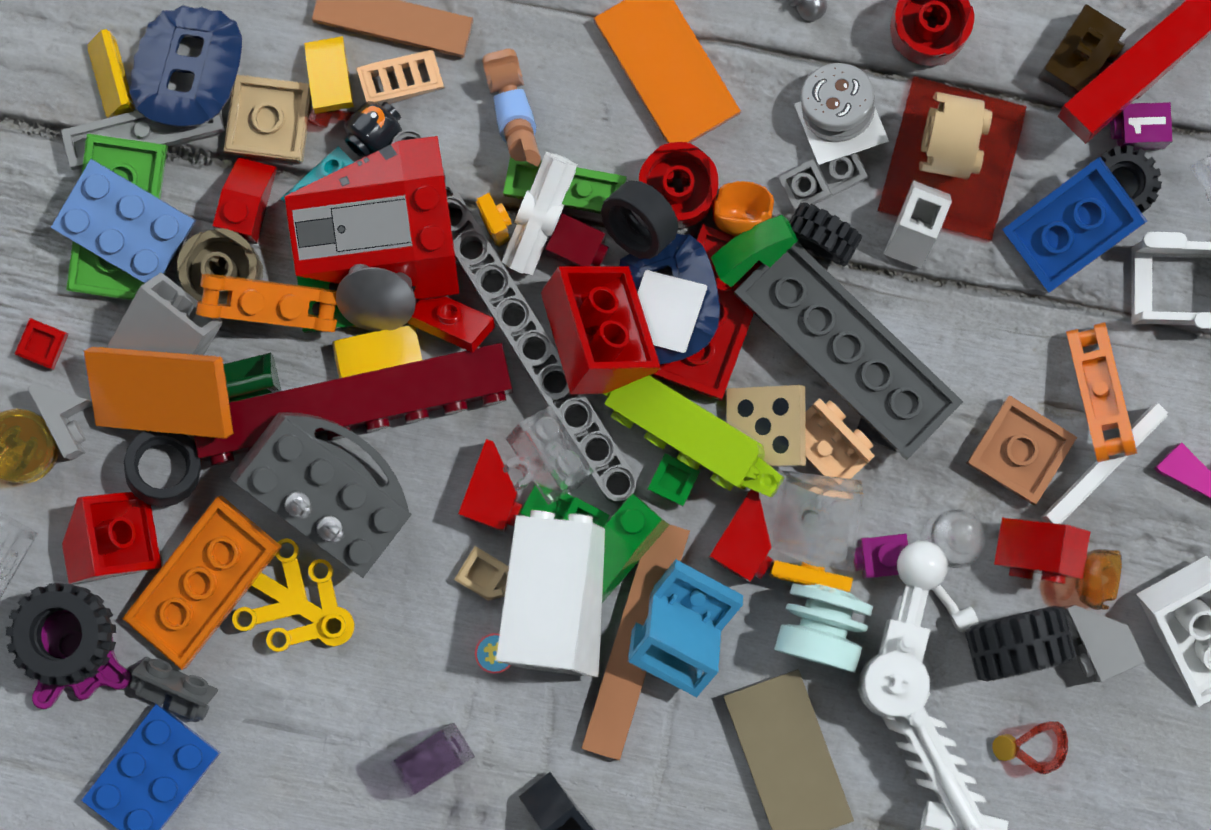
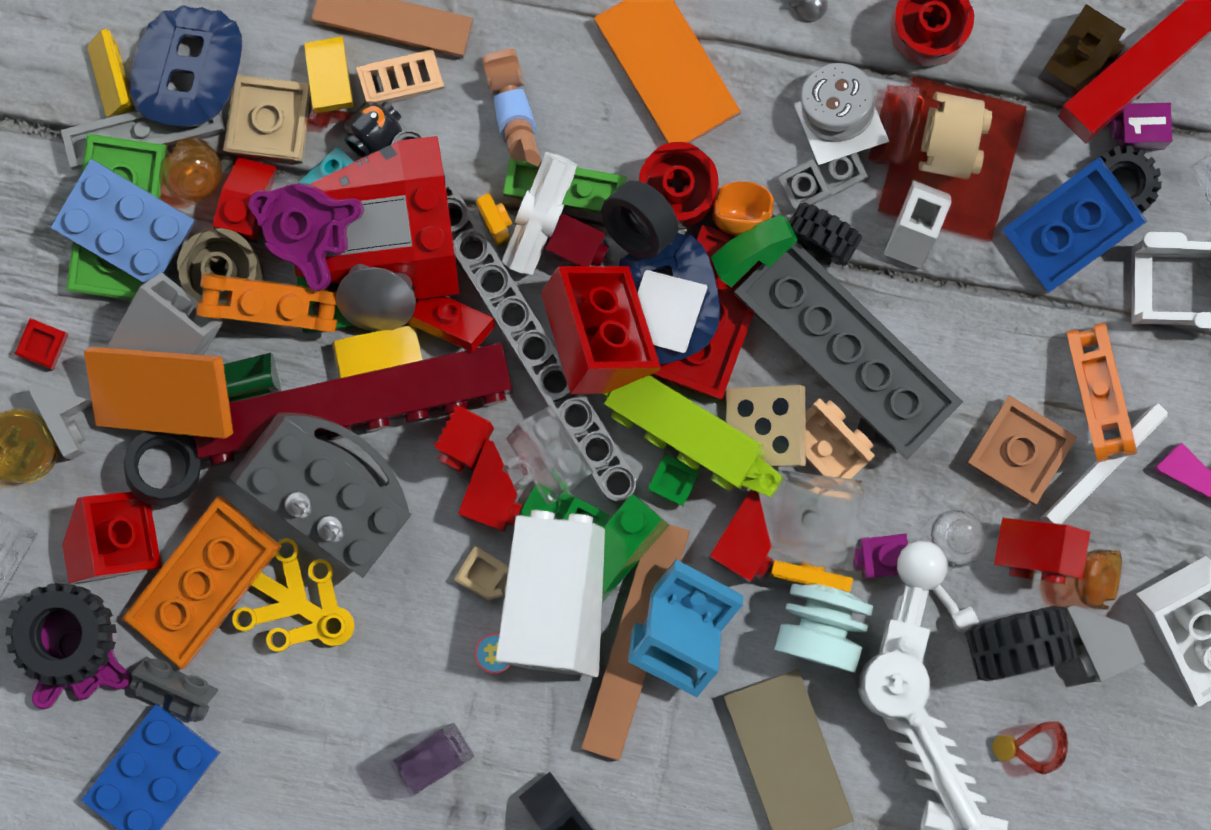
none -> clear orange hair [163,137,223,202]
none -> magenta tile [249,183,364,291]
none -> red brick [434,405,494,473]
none -> clear red tile [868,85,927,167]

